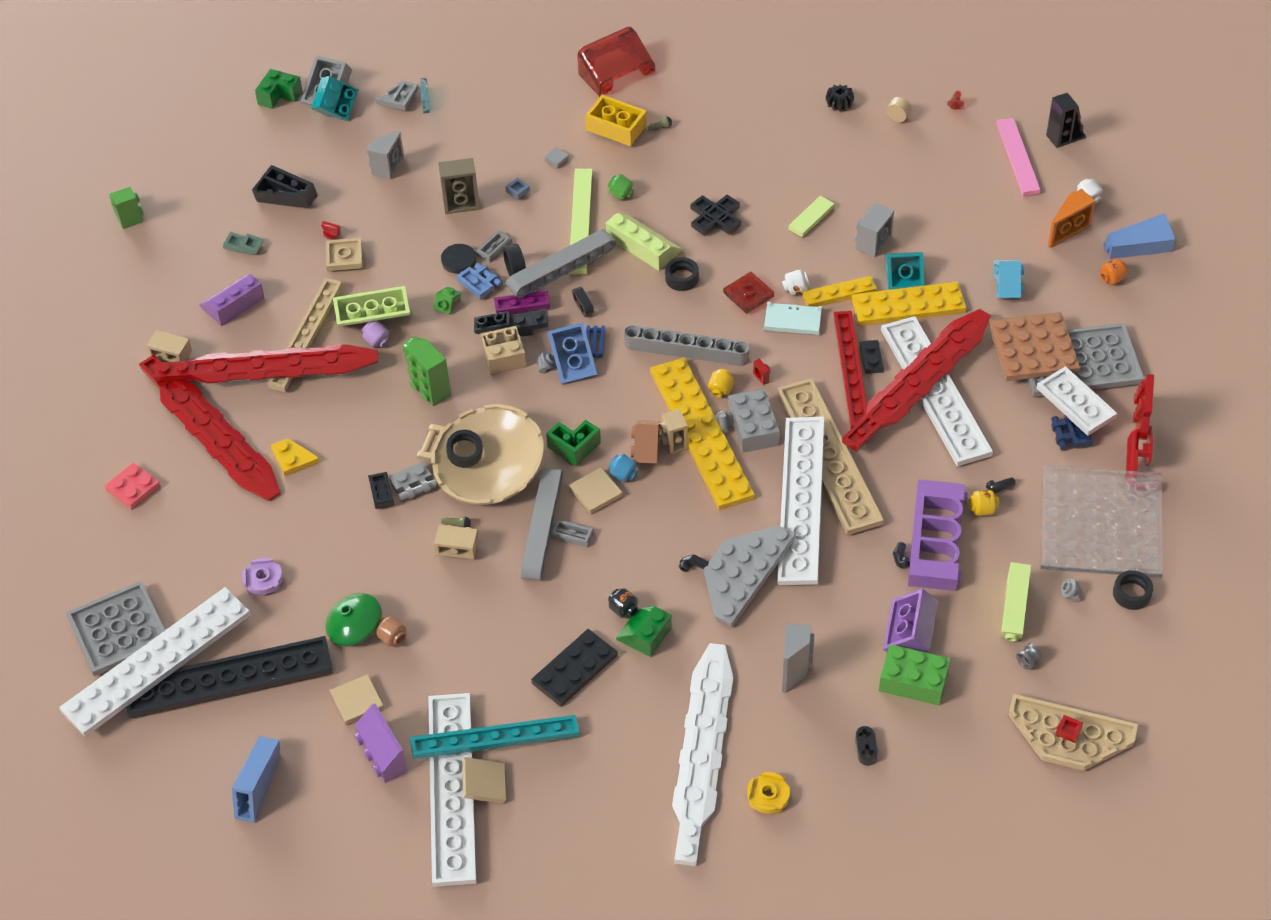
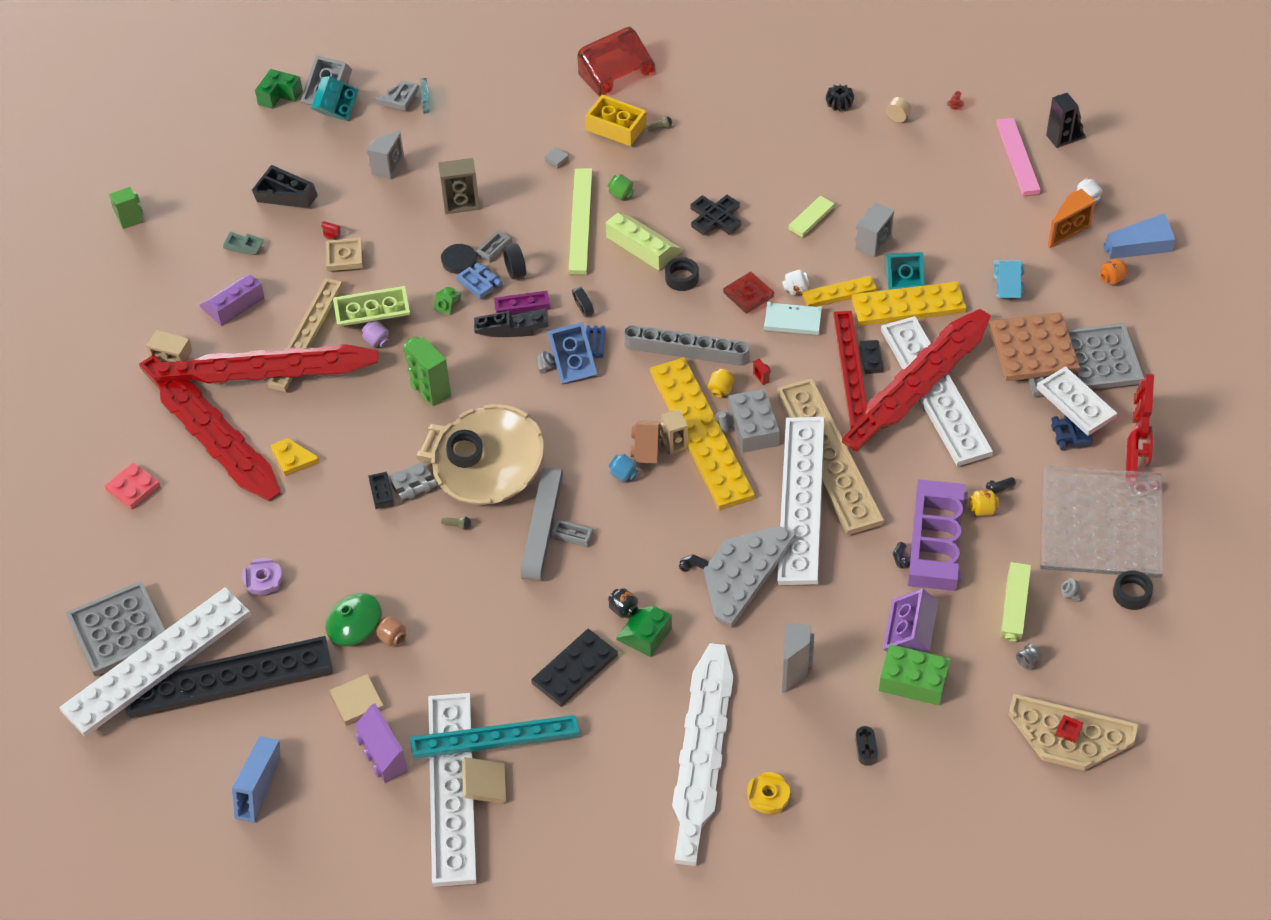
tan brick [434,525,479,560] -> none
tan slope [480,326,526,375] -> none
sand blue plate [505,178,530,200] -> none
light grey beam [506,229,617,298] -> none
green brick [546,420,601,466] -> none
tan tile [569,468,623,514] -> none

